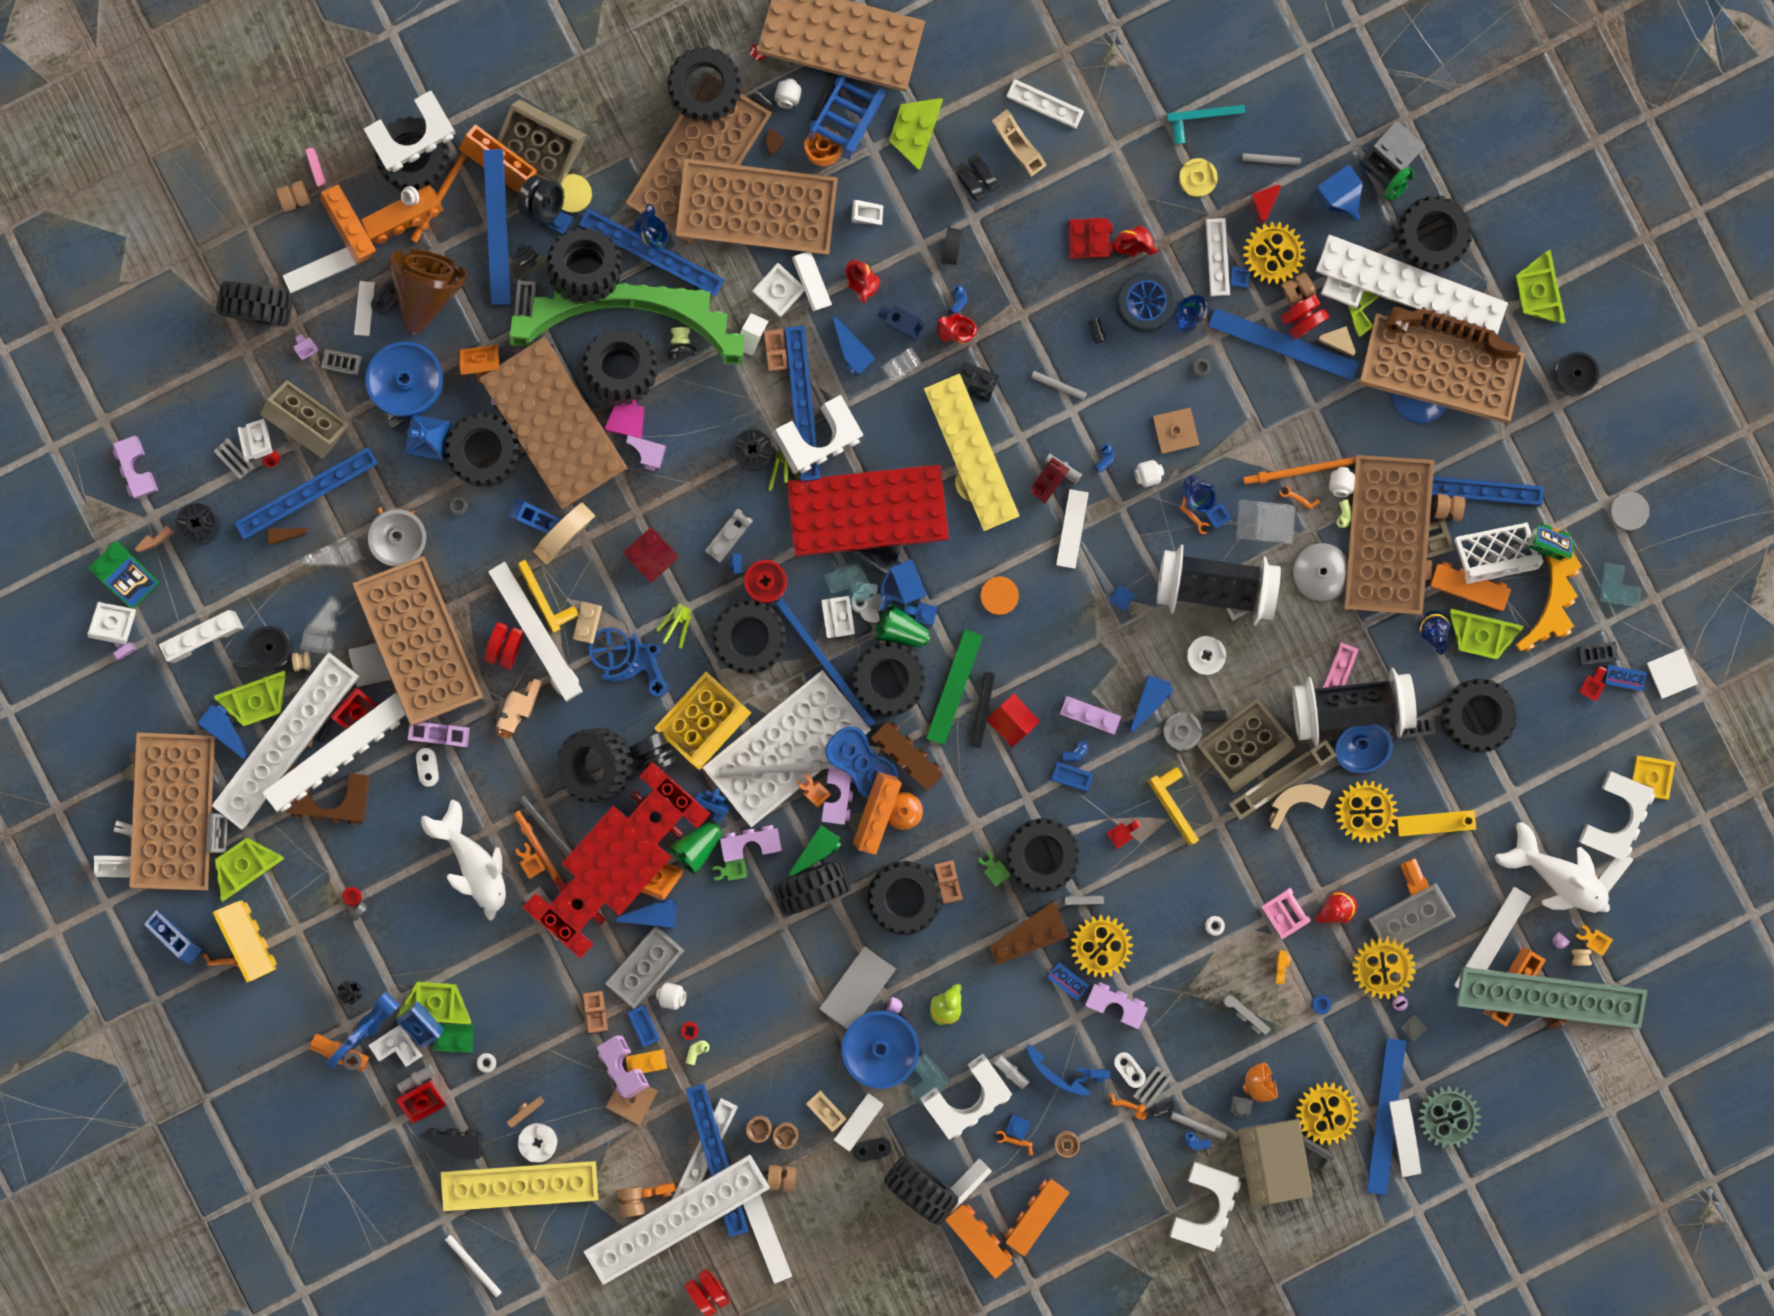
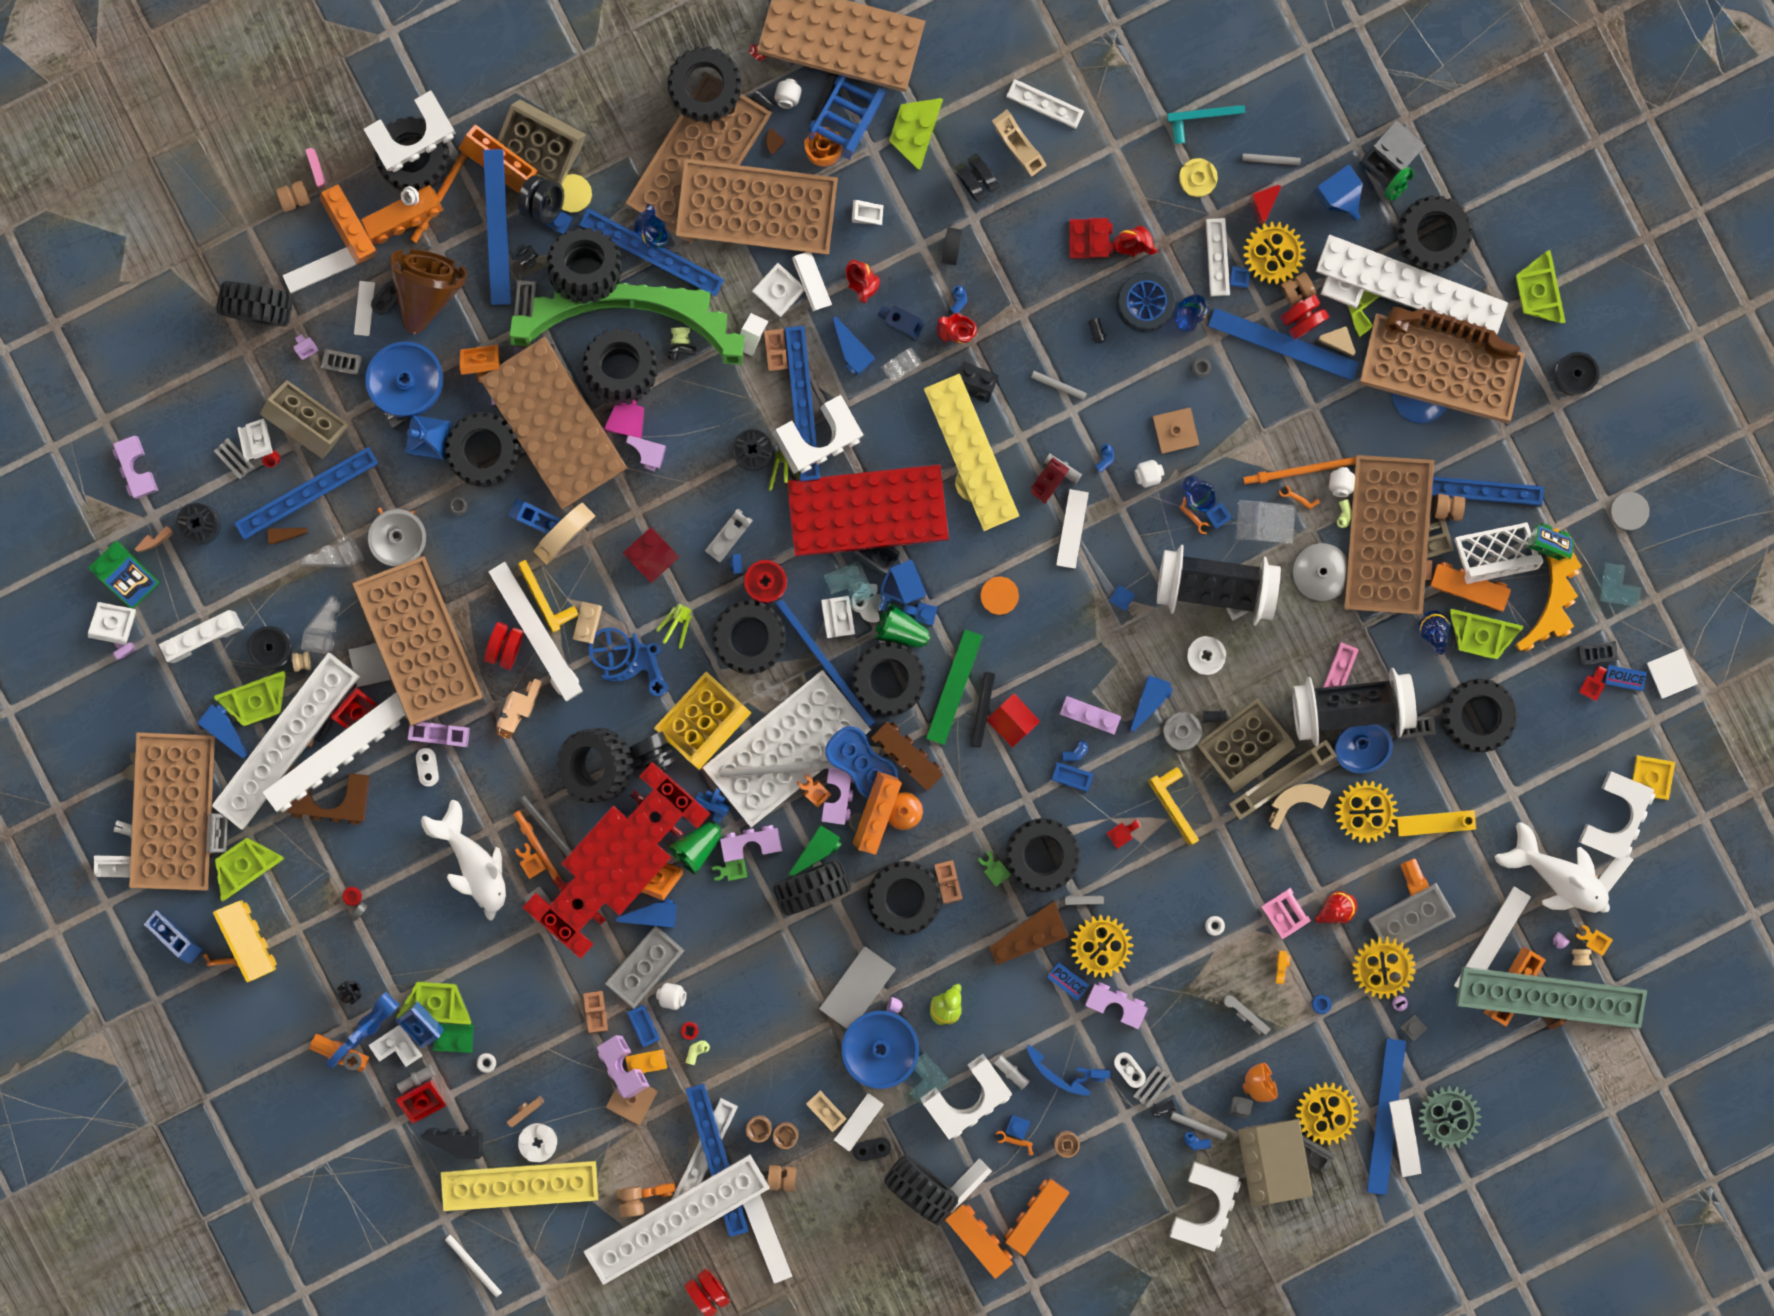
orange piece [1109,1093,1148,1120] -> none

